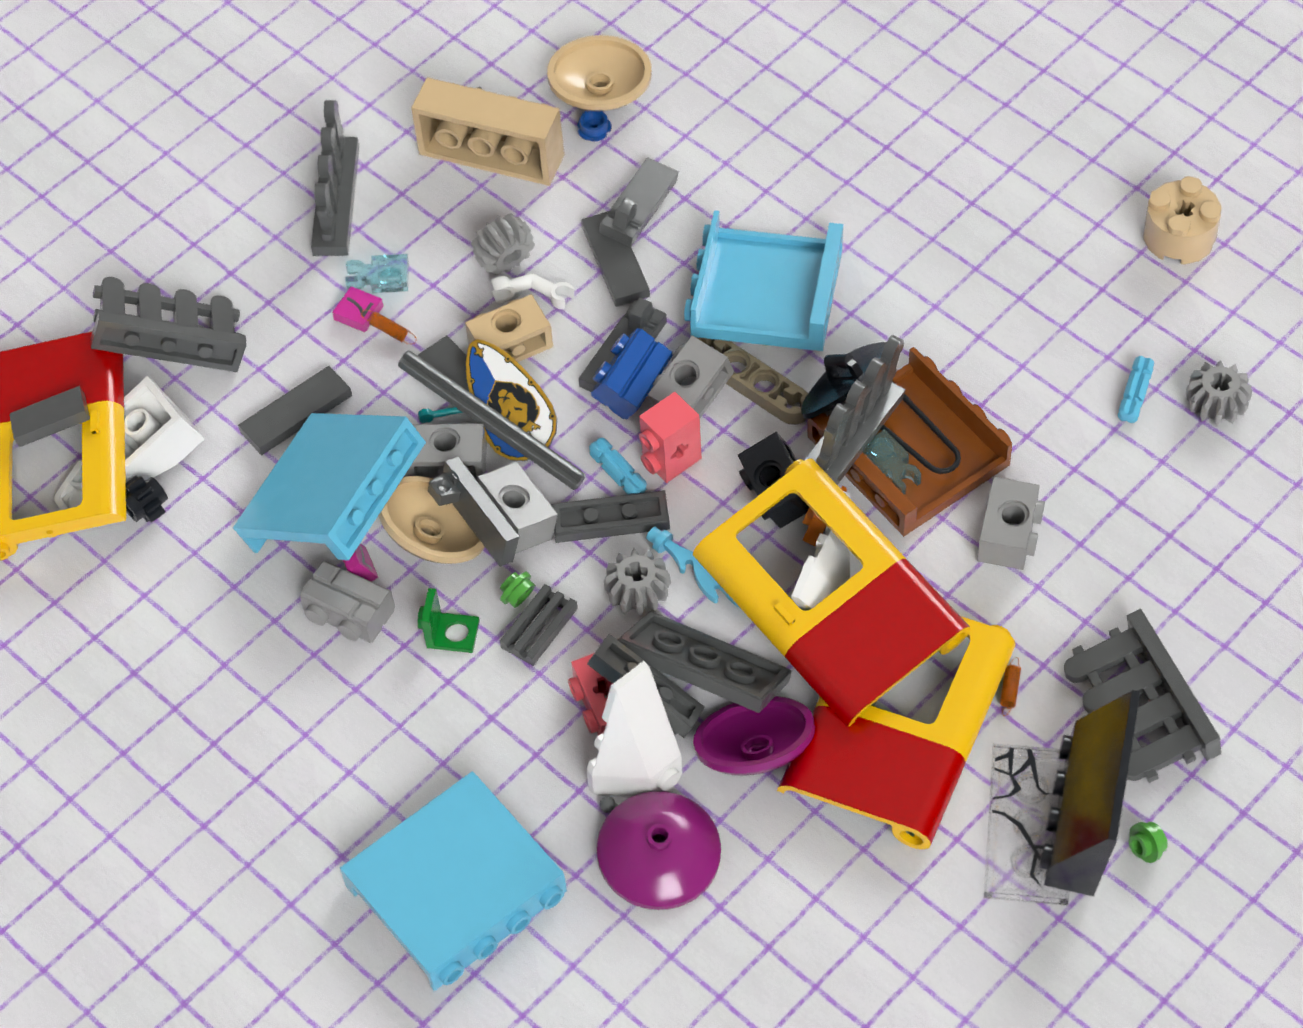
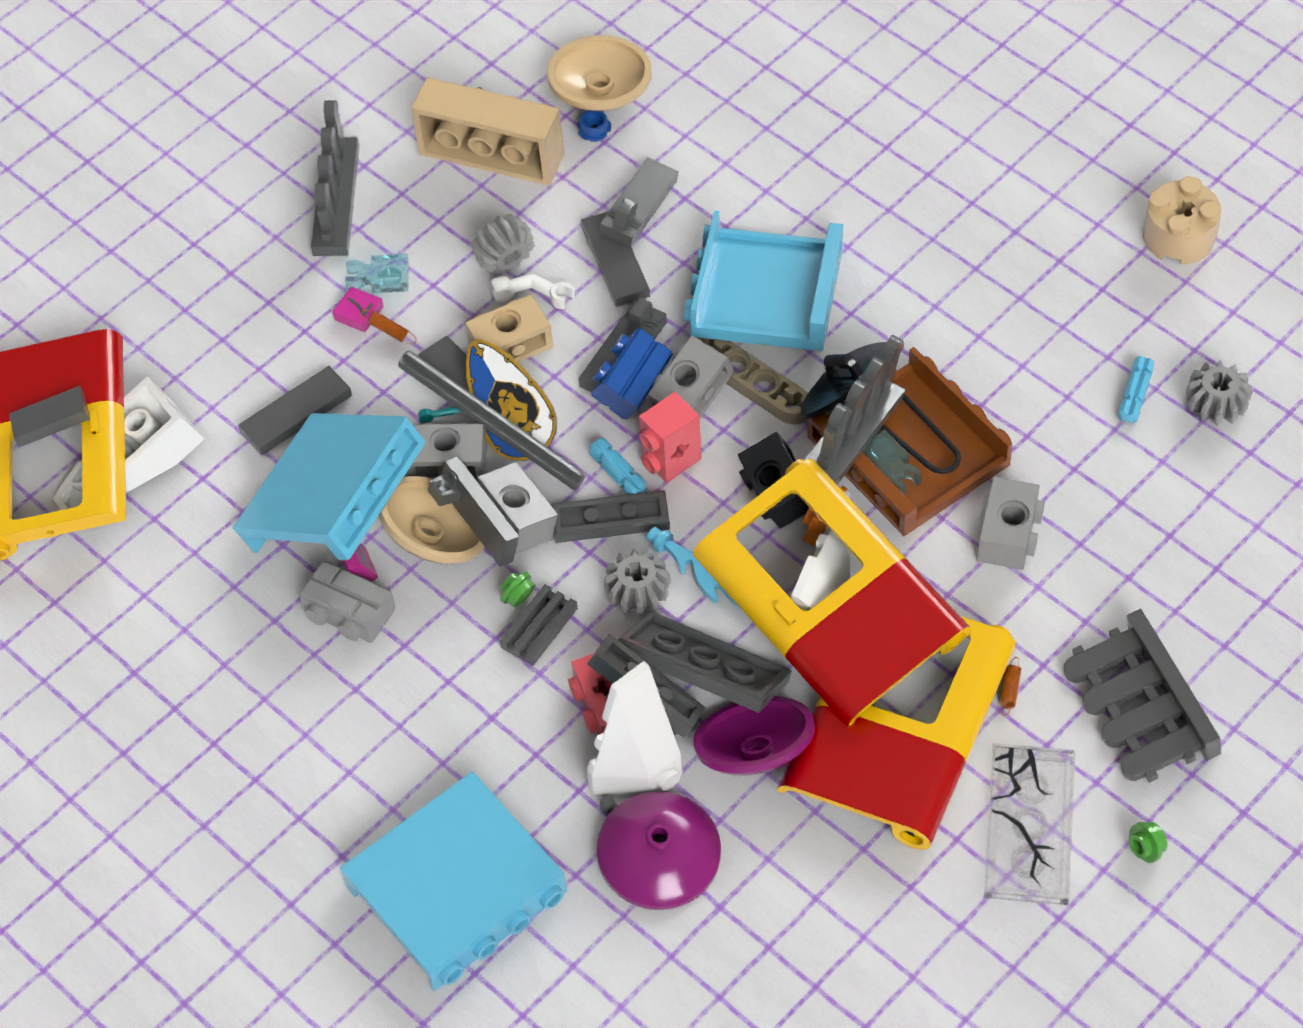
dark grey fence [91,277,247,372] -> none
black gear [126,476,168,523] -> none
green bracket [417,588,480,653] -> none
slope [1039,690,1140,897] -> none

